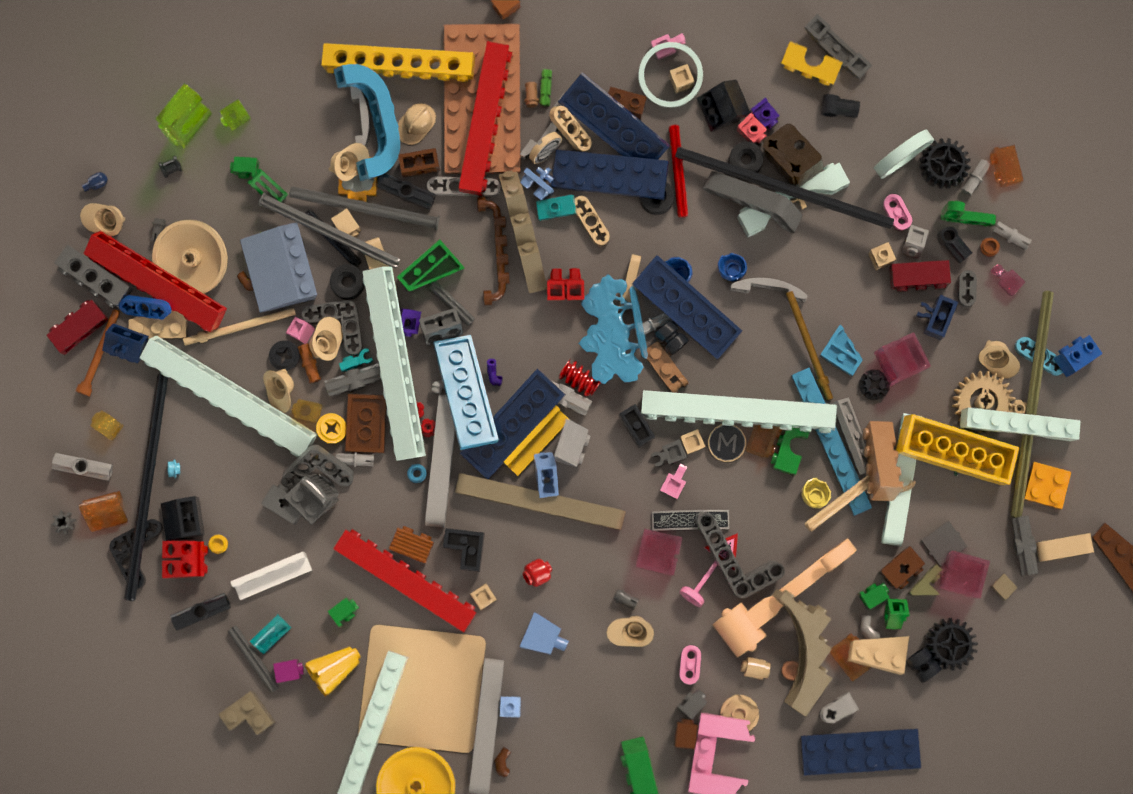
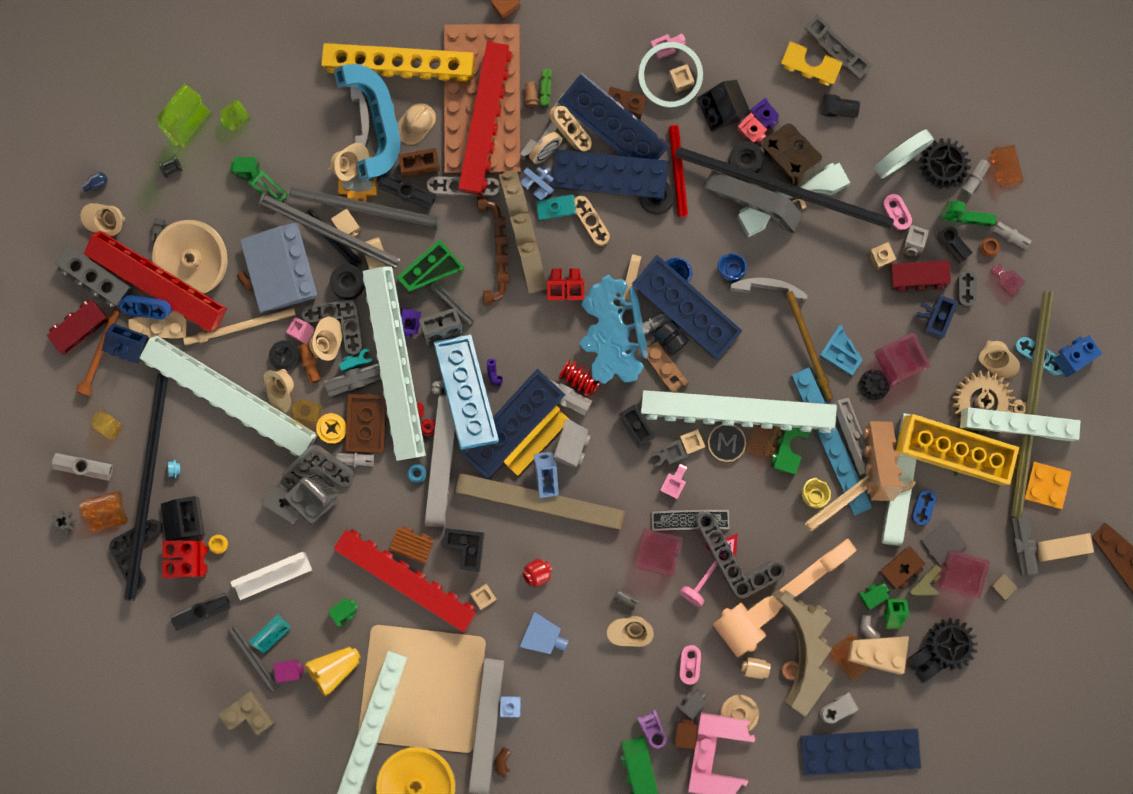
none -> medium lavender piece [637,710,666,748]
none -> blue beam [912,490,936,526]

